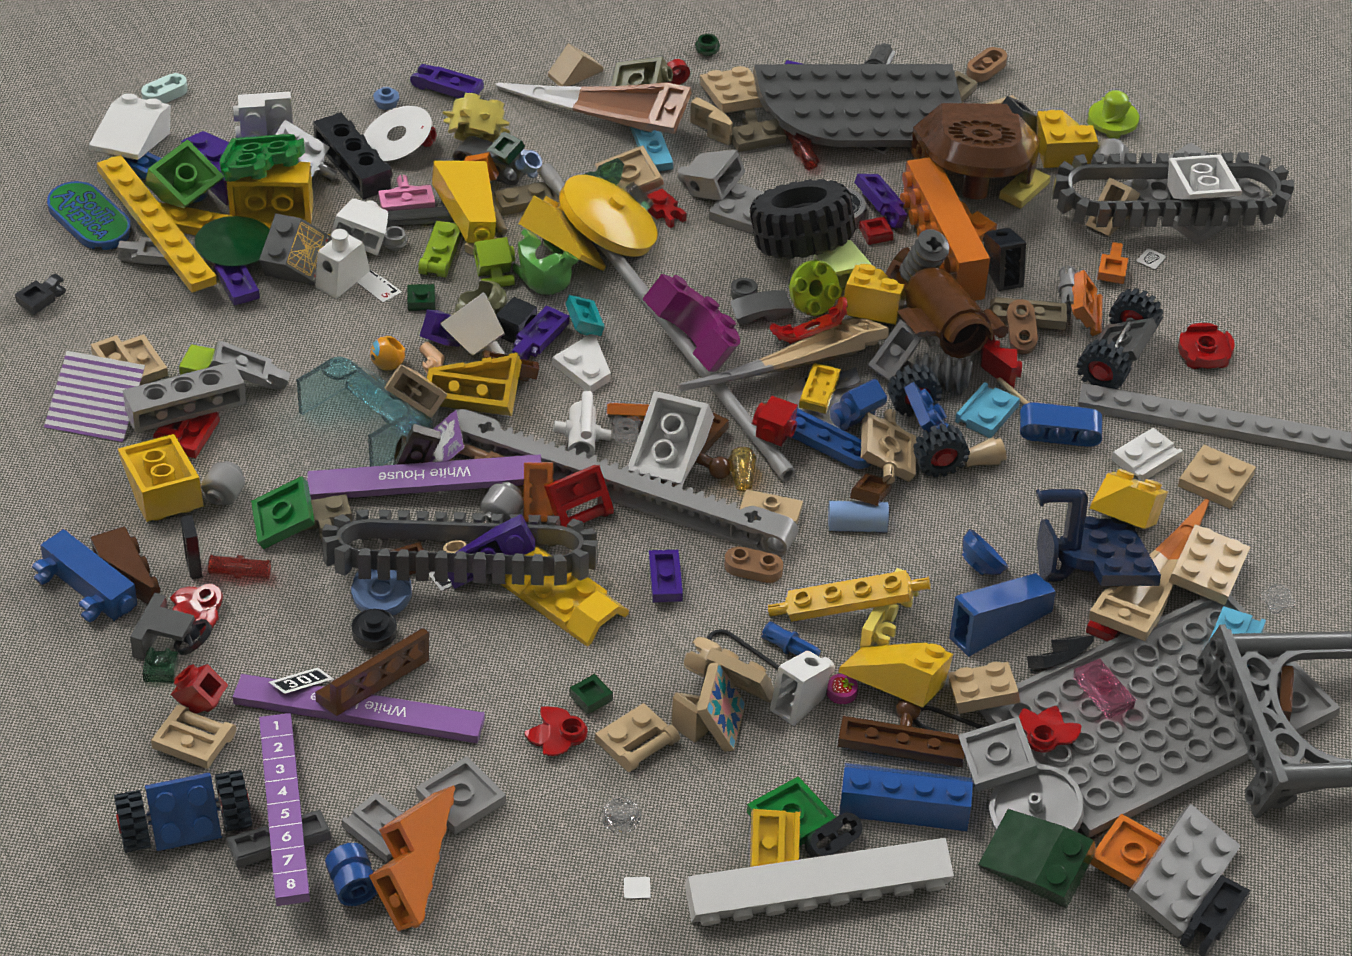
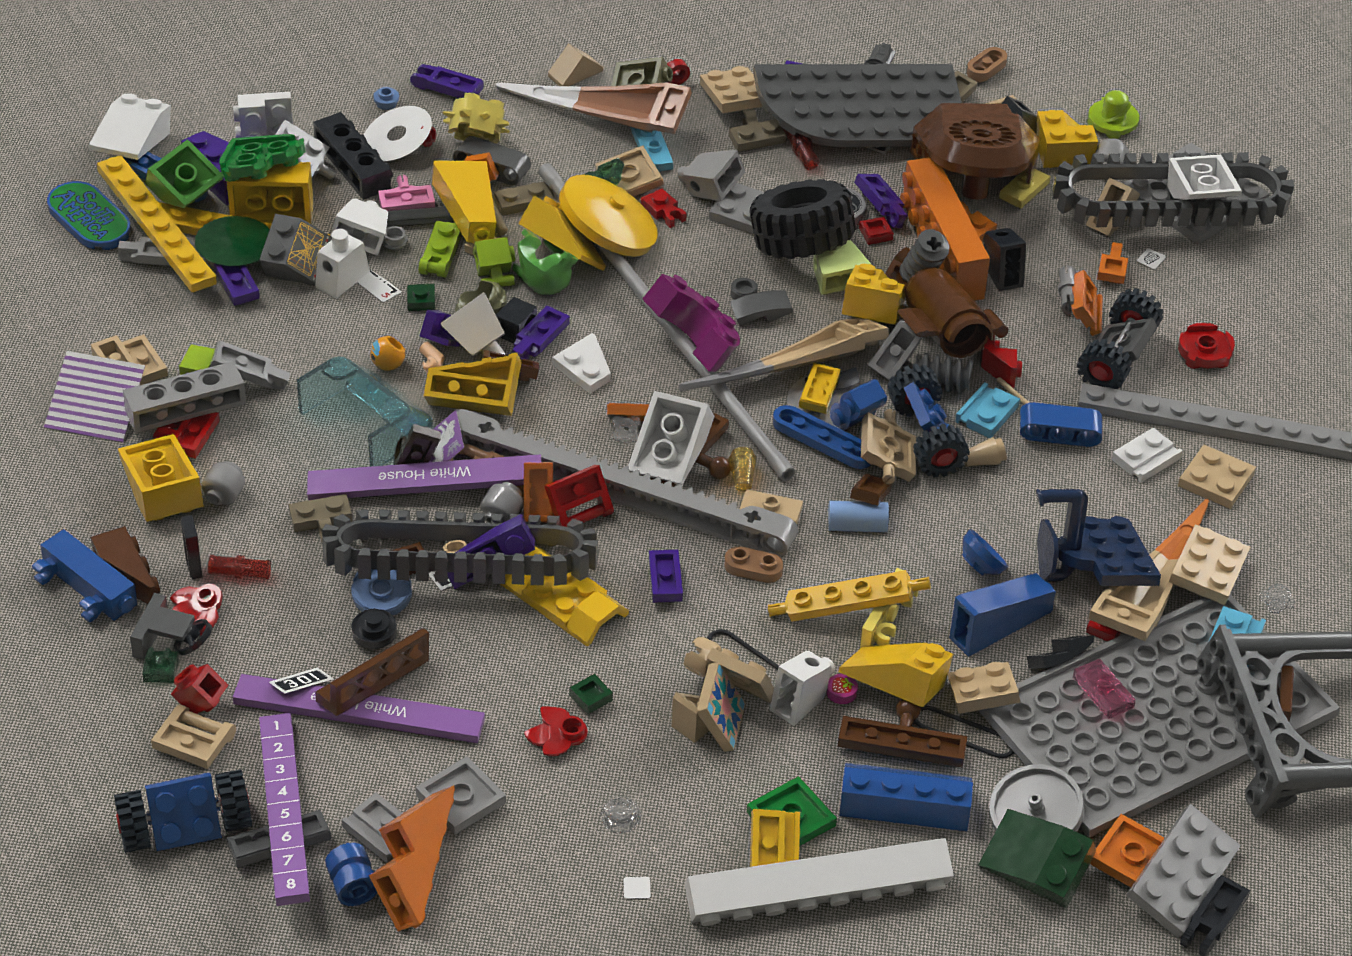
black plate [14,273,66,315] -> none
light aqua beam [141,73,187,104] -> none
green tile [251,476,315,549] -> none
tan slope [384,364,448,418] -> none
plate [487,131,525,165] -> none
medium blue plate [515,149,542,178] -> none
white pin [553,391,611,459] -> none
teal plate [565,295,605,336] -> none
tan plate [595,703,680,772] -> none
clear smoke tile [625,181,654,210] -> none
tan slope [690,97,733,145] -> none
dark green plate [695,34,720,56] -> none
red brick [751,395,798,447] -> none
blue axle [761,621,821,657] -> none
red piece [769,296,848,344] -> none
lime plate [789,260,842,316] -> none
black beam [805,812,862,858] -> none
light grey plate [958,716,1038,792] -> none
dark tan plate [989,297,1067,330] -> none
medium nougat plate [1006,299,1038,354] -> none
red plate [1019,705,1082,753] -> none
yellow slope [1090,469,1168,529] -> none

